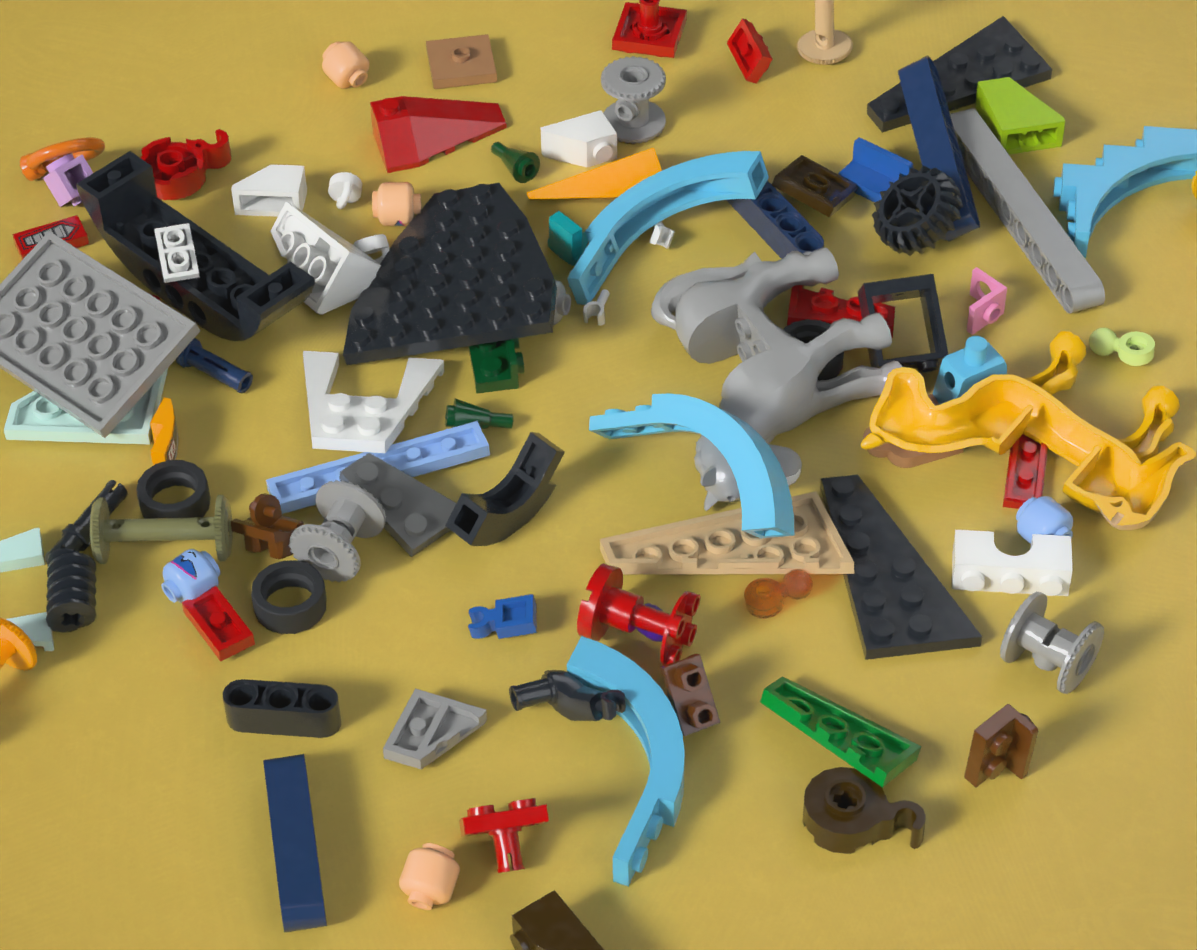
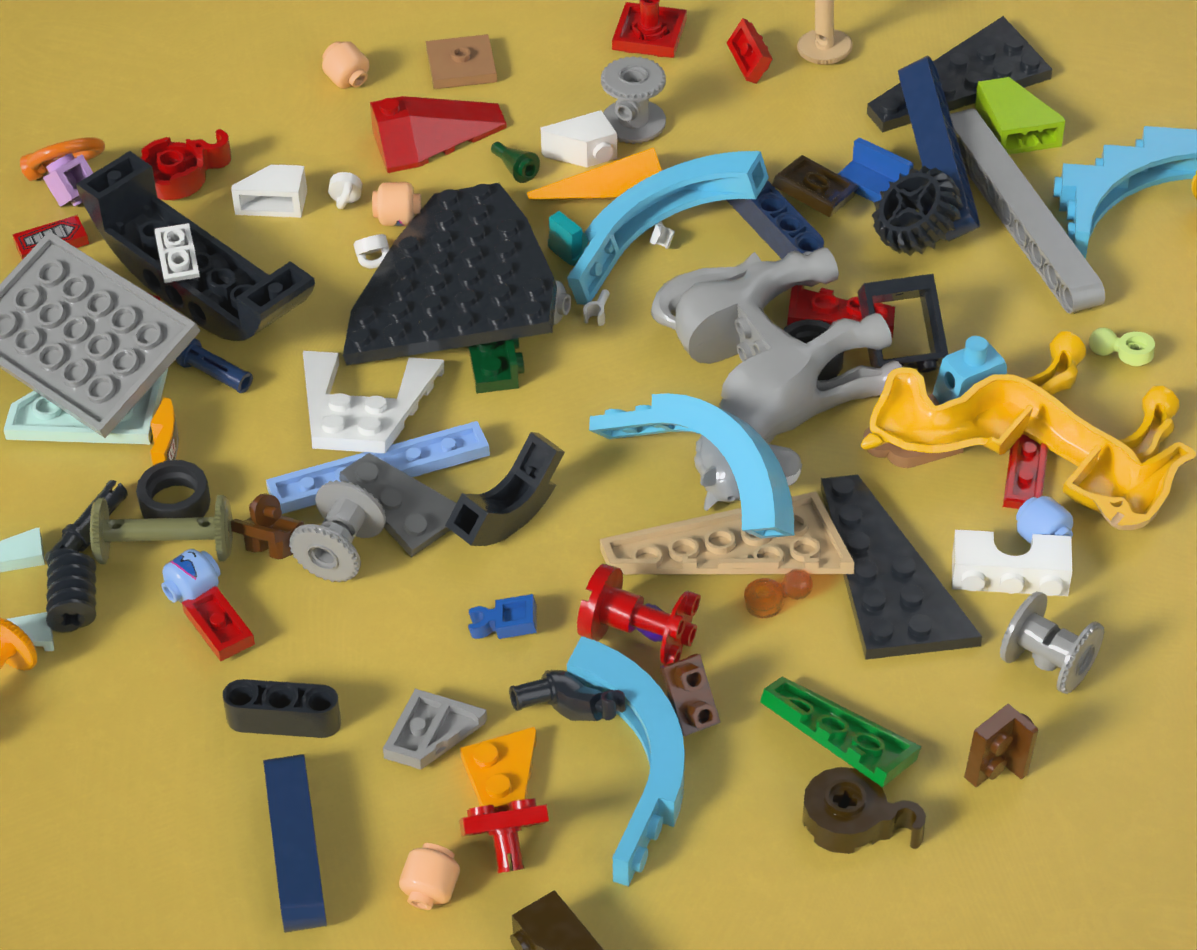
black tyre [251,560,327,634] -> none
white wedge [271,202,381,315] -> none
dark green cone [445,398,513,430] -> none
bright pink bracket [967,267,1007,335] -> none
none -> light orange wing [460,727,537,812]

